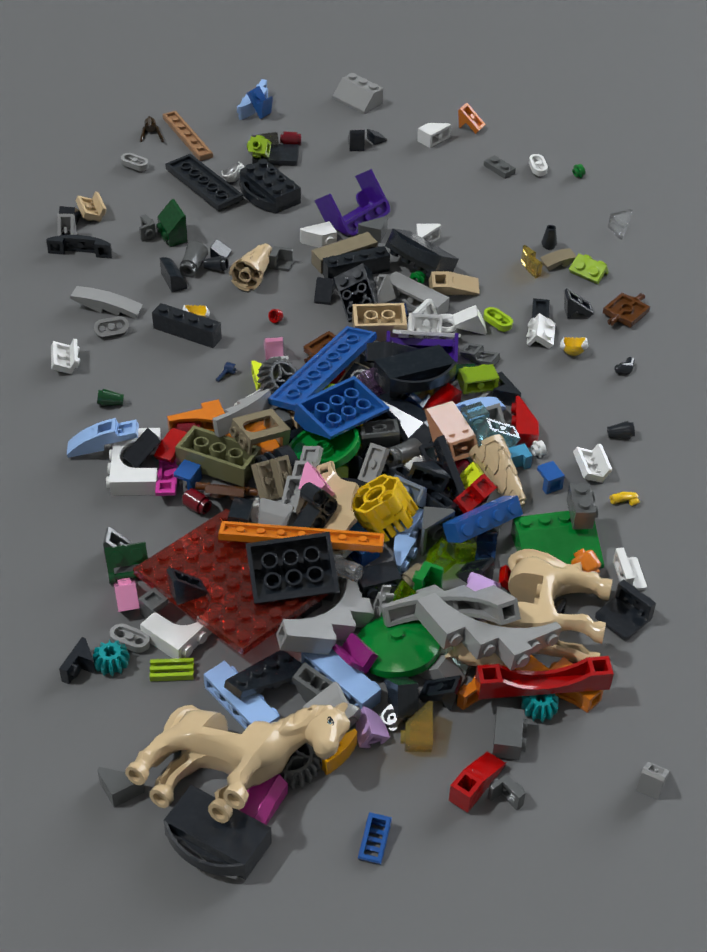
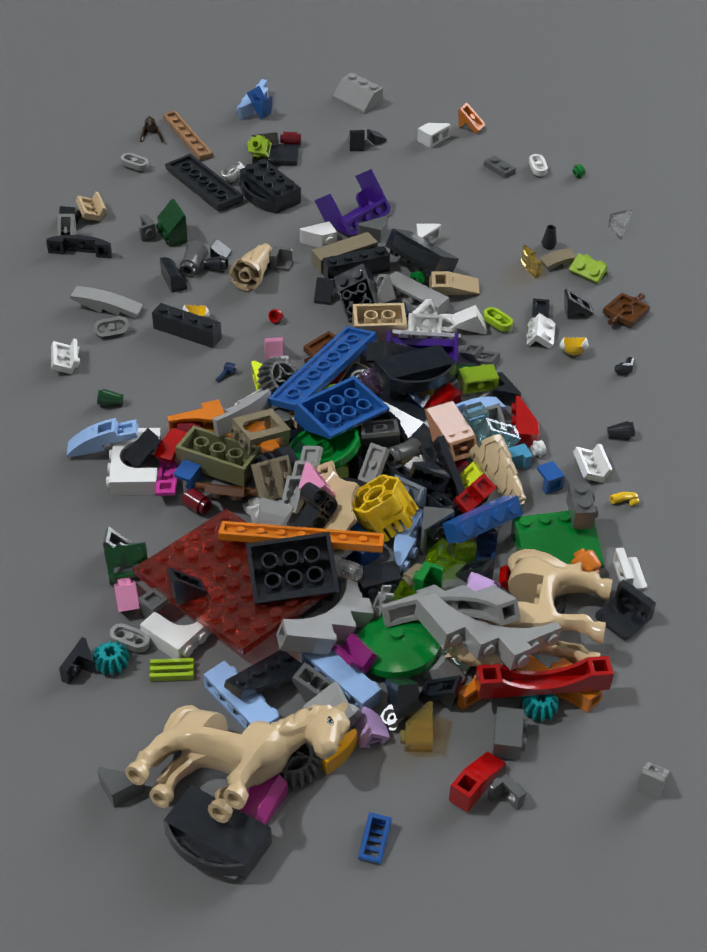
black tile [227,497,254,523] -> none

